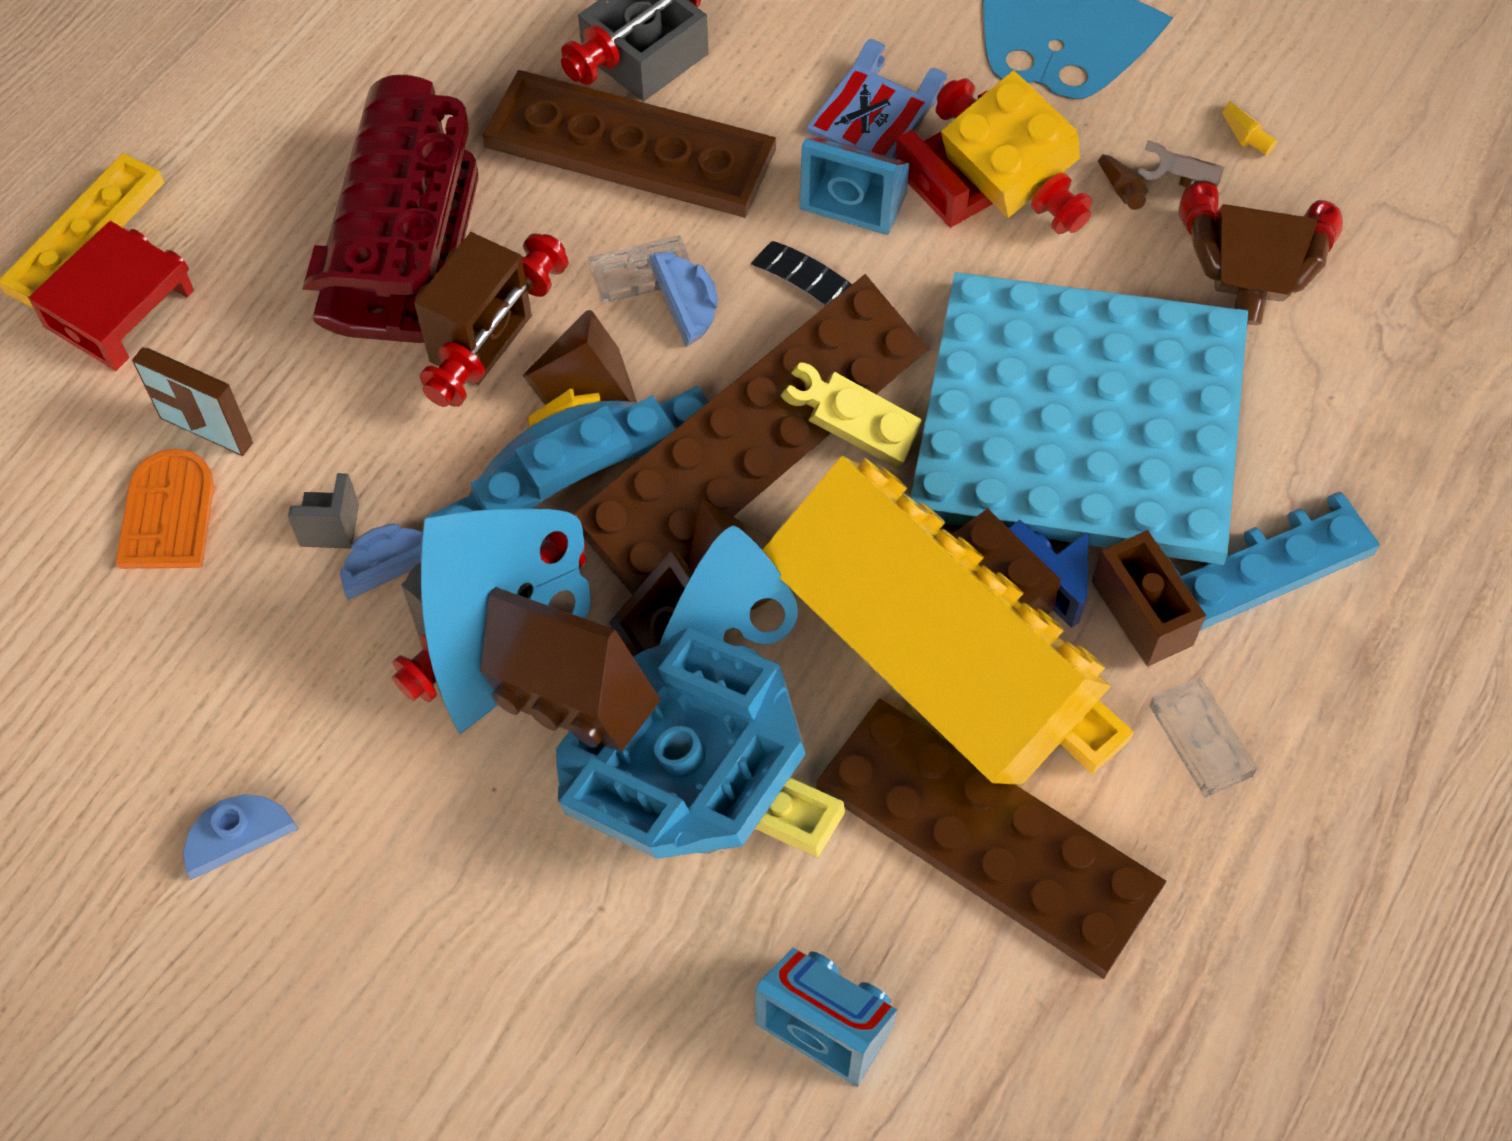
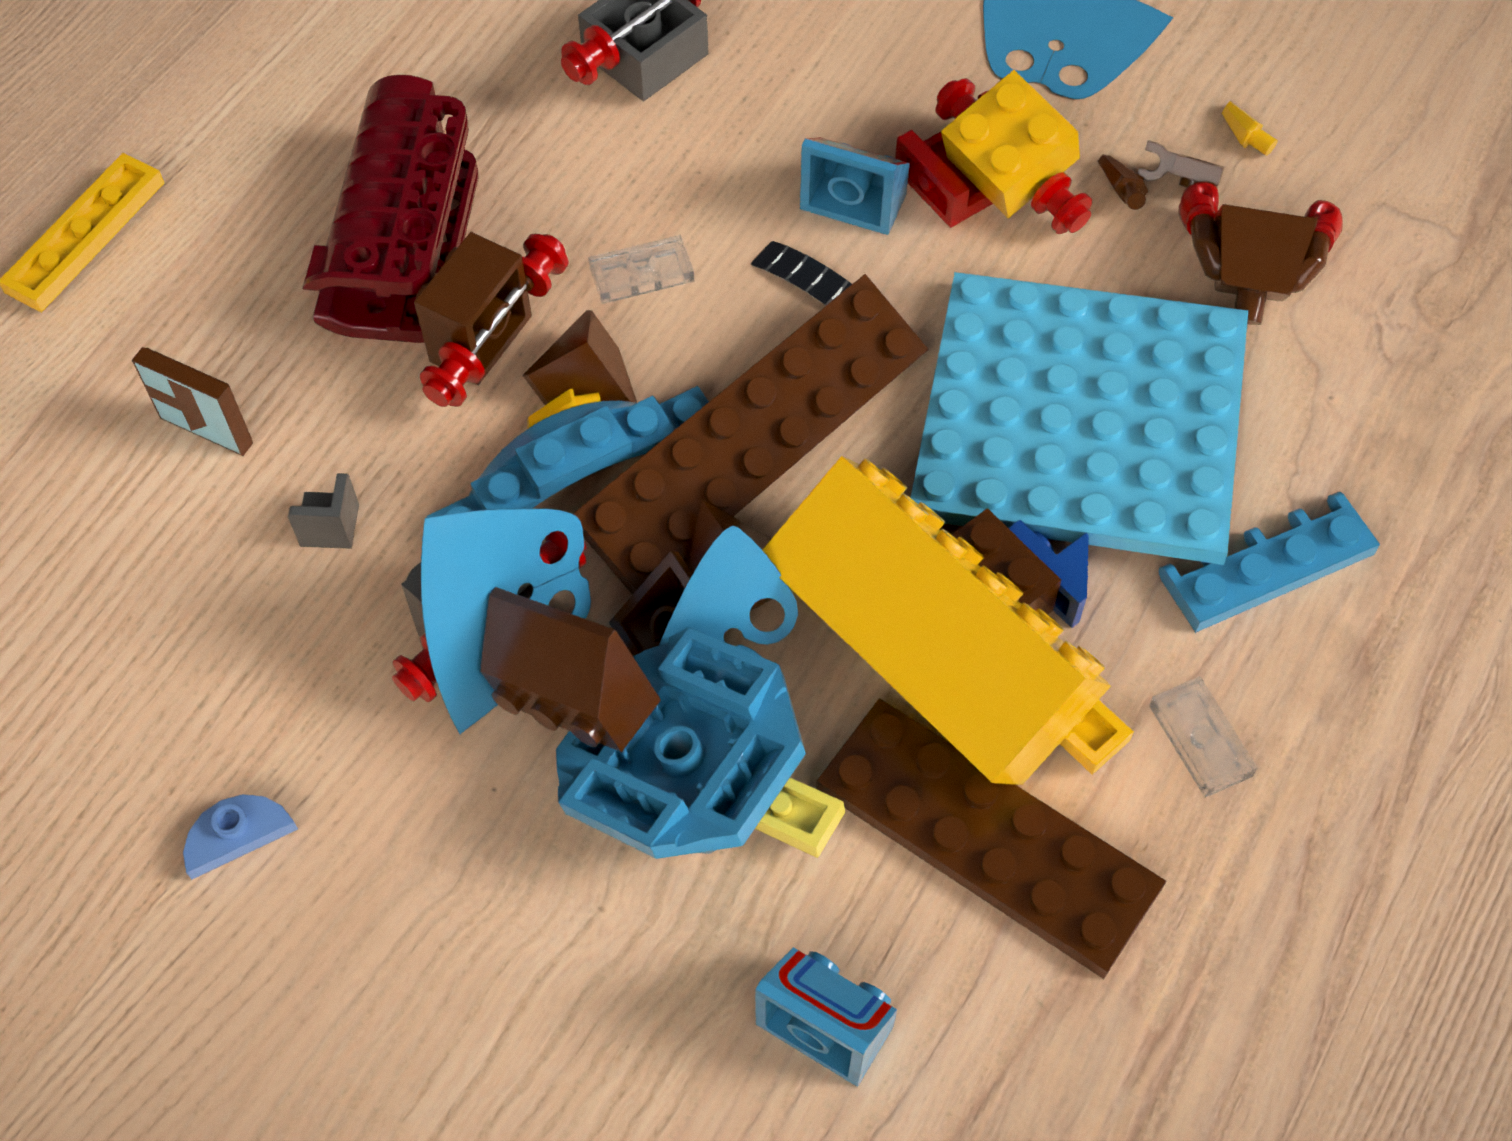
red panel [28,220,194,371] -> none
orange window [116,448,214,569] -> none
medium blue plate [340,523,423,600] -> none
reddish brown plate [483,70,776,218] -> none
medium blue plate [648,252,718,347] -> none
light yellow plate [781,363,922,468] -> none
flag [807,39,947,158] -> none
reddish brown brick [1092,530,1206,667] -> none

